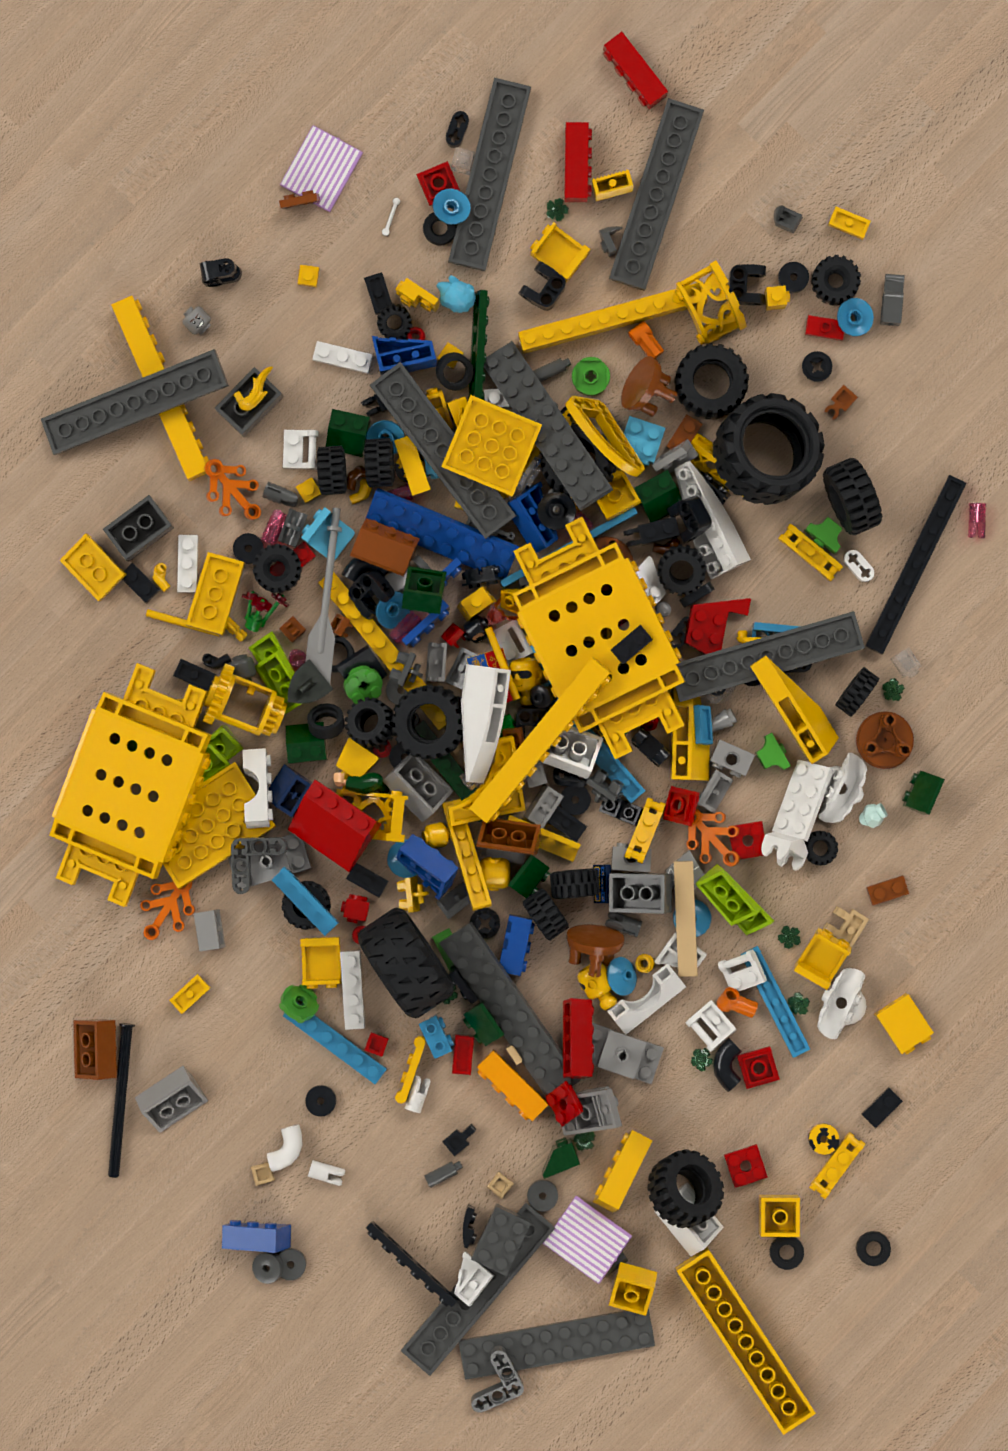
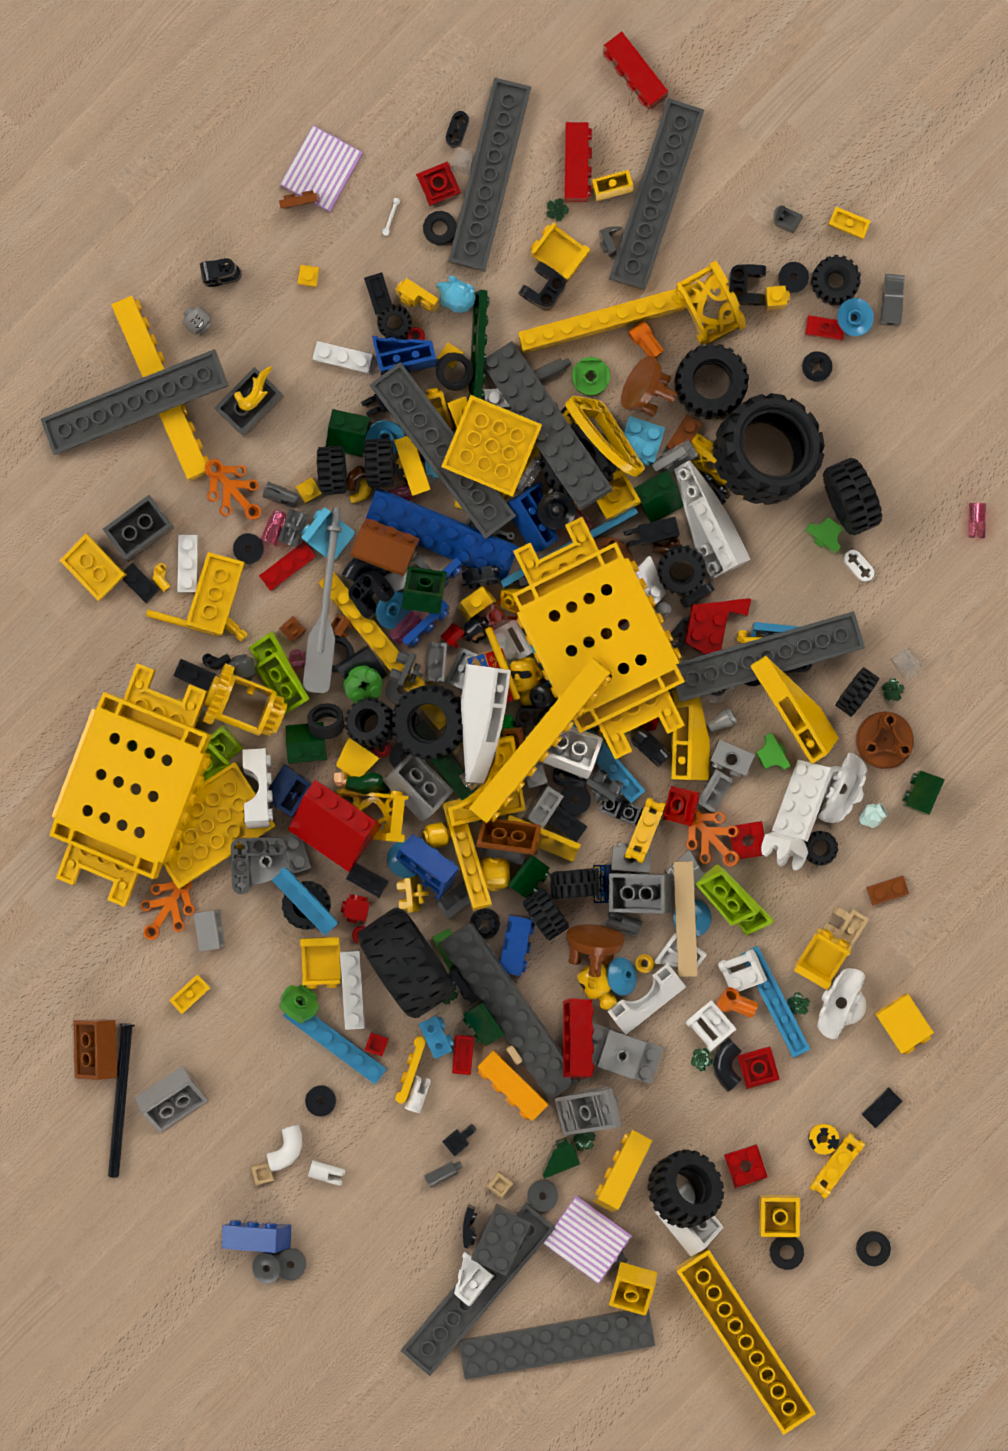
plant [242,591,289,632] -> none
black tyre [252,544,302,593] -> none
white plate [283,430,319,469] -> none
pearl dark grey shield [288,659,333,704] -> none
black plate [366,1221,459,1307] -> none
dark azure dish [433,189,471,225] -> none
dark grey beam [471,1346,524,1413] -> none
red piece [545,1081,584,1127] -> none
black plate [611,625,653,665] -> none
black piece [667,496,712,544] -> none
dark azure tile [693,705,713,745] -> none
yellow plate [778,524,843,582] -> none
clear green plant [778,926,801,949] -> none
dark orange plate [825,385,858,419] -> none
black plate [865,475,967,655] -> none

